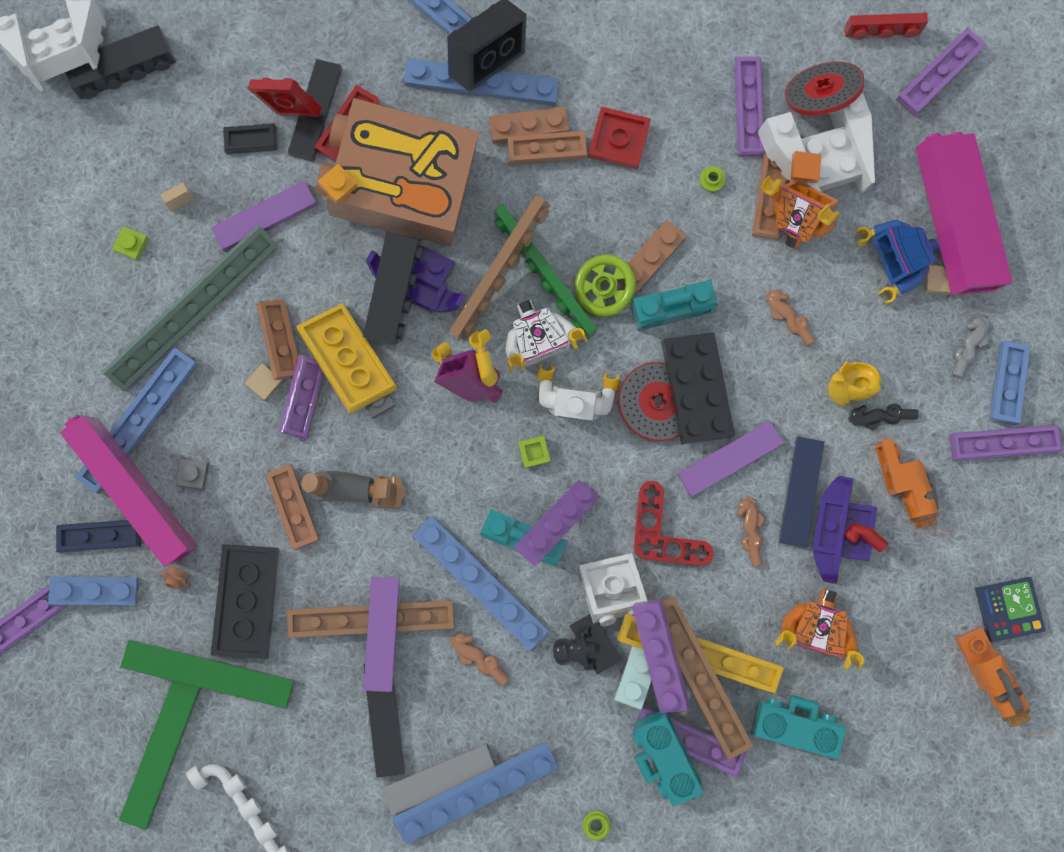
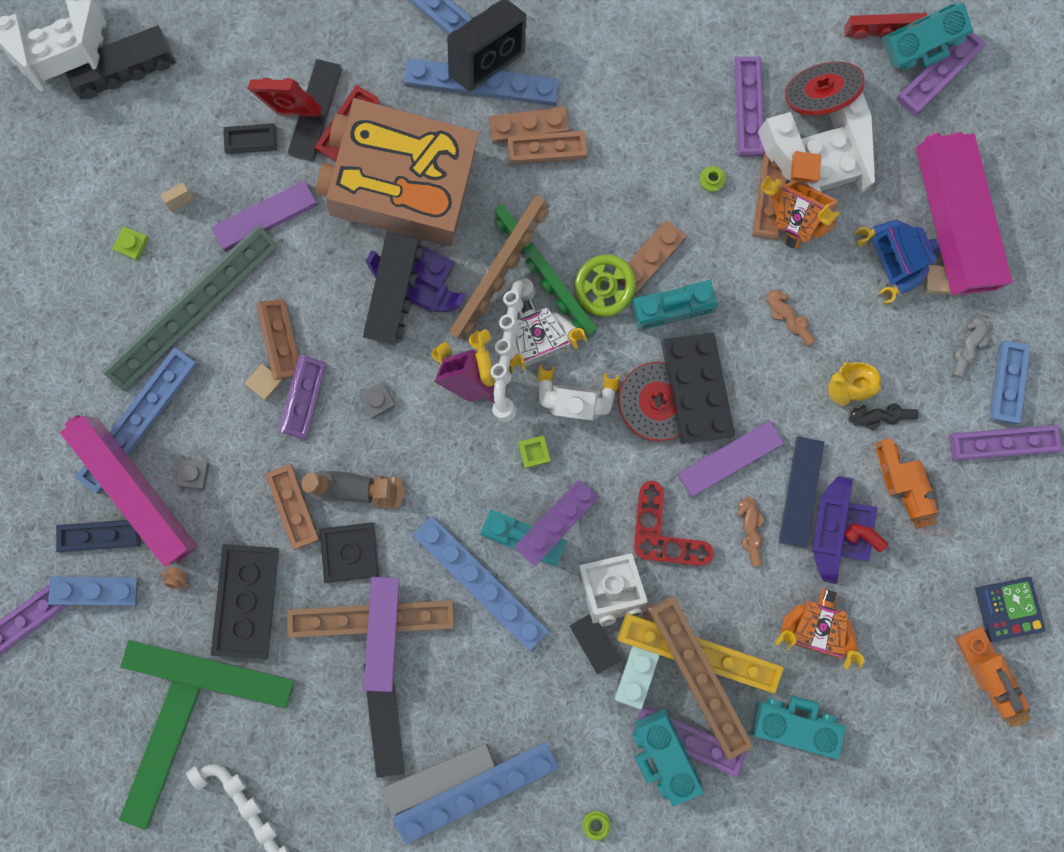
yellow tile [296,303,397,415] -> none
light orange plate [318,164,357,204] -> none
nougat animal [450,633,510,686] -> none
black piece [553,626,601,671] -> none
red plate [588,106,651,170] -> none
medium lavender plate [632,599,690,713] -> none
none -> black tile [319,522,380,583]
none -> white bar [491,278,536,422]
none -> teal piece [882,2,973,70]

